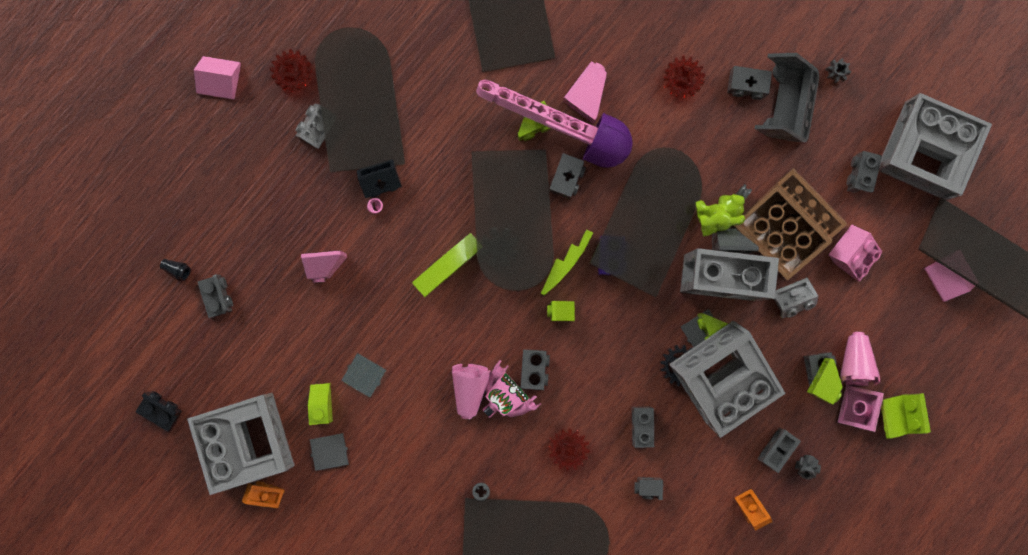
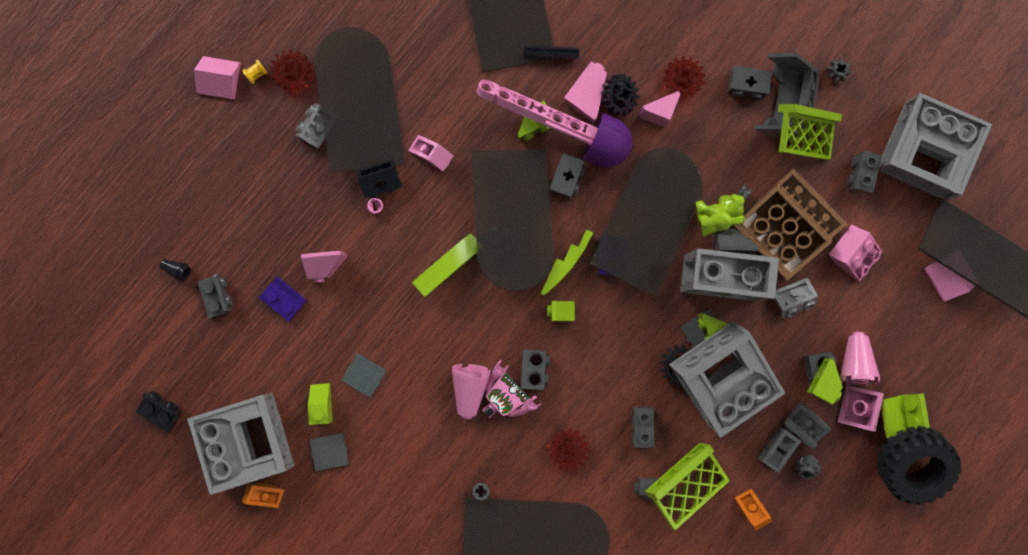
none -> yellow bush [242,59,268,84]
none -> dark purple plate [259,276,307,322]
none -> bright pink slope [408,135,454,171]
none -> black axle [523,45,580,59]
none -> black gear [600,74,640,116]
none -> bright pink slope [638,91,680,128]
none -> lime fence [645,443,730,530]
none -> lime fence [778,104,842,160]
none -> dark grey bracket [784,401,831,449]
none -> black tyre [877,426,961,505]

